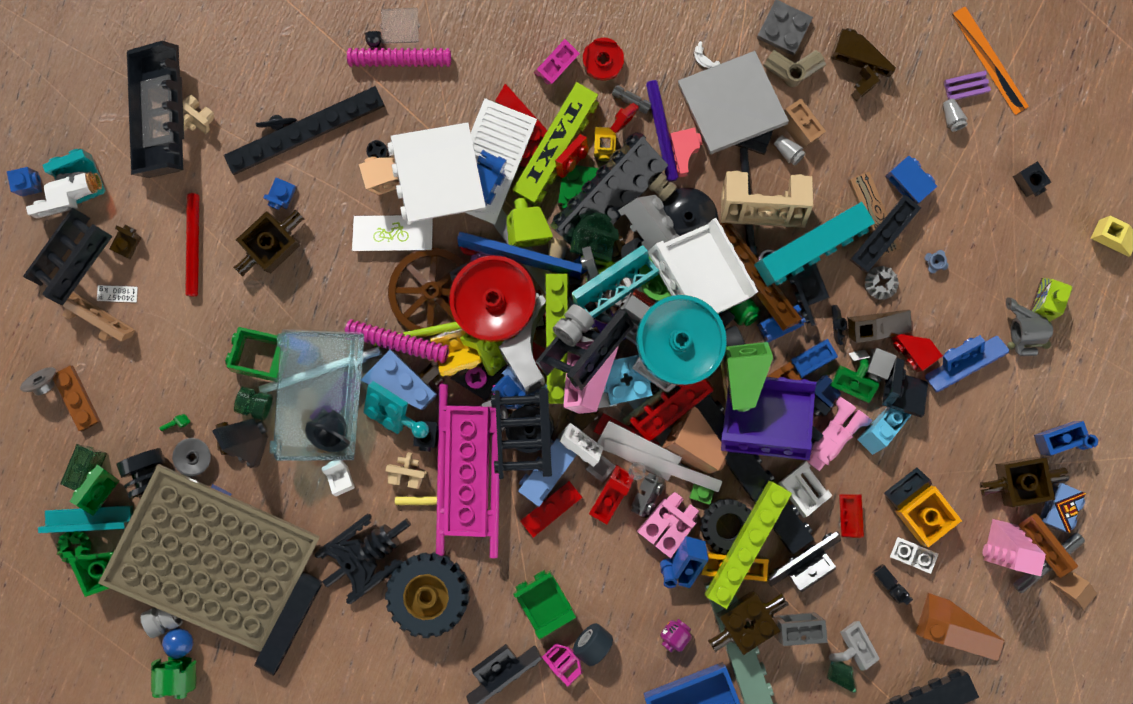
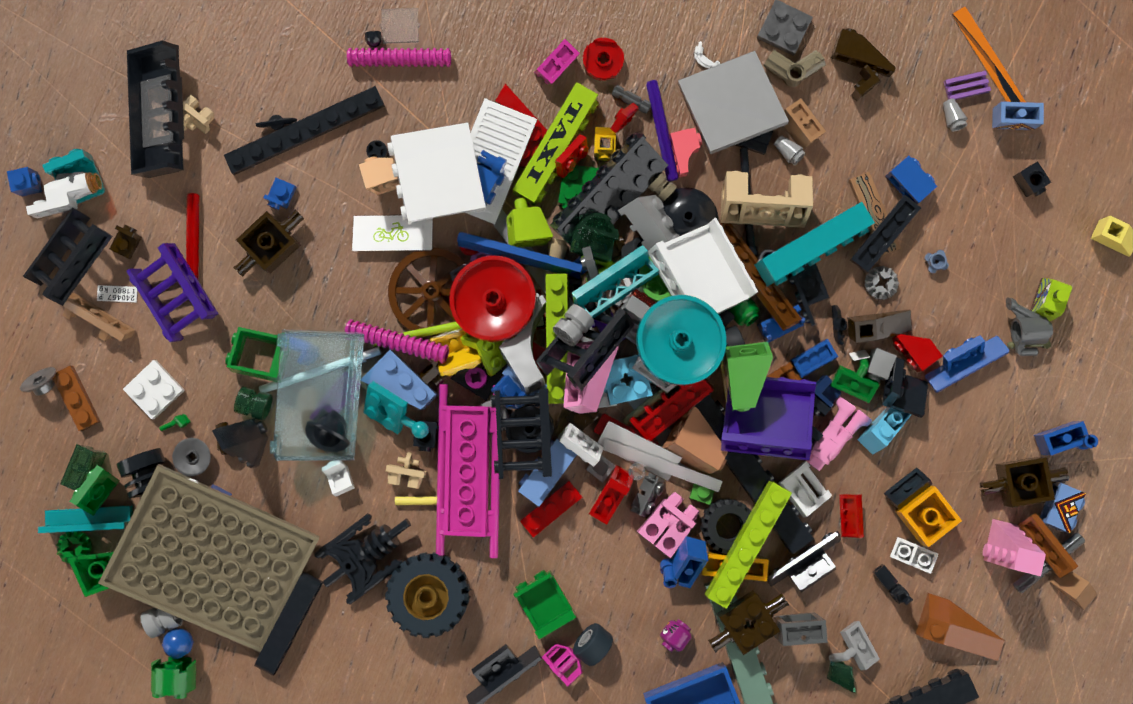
none -> white plate [123,360,185,419]
none -> dark purple fence [126,243,218,343]
none -> medium blue brick [992,102,1044,130]

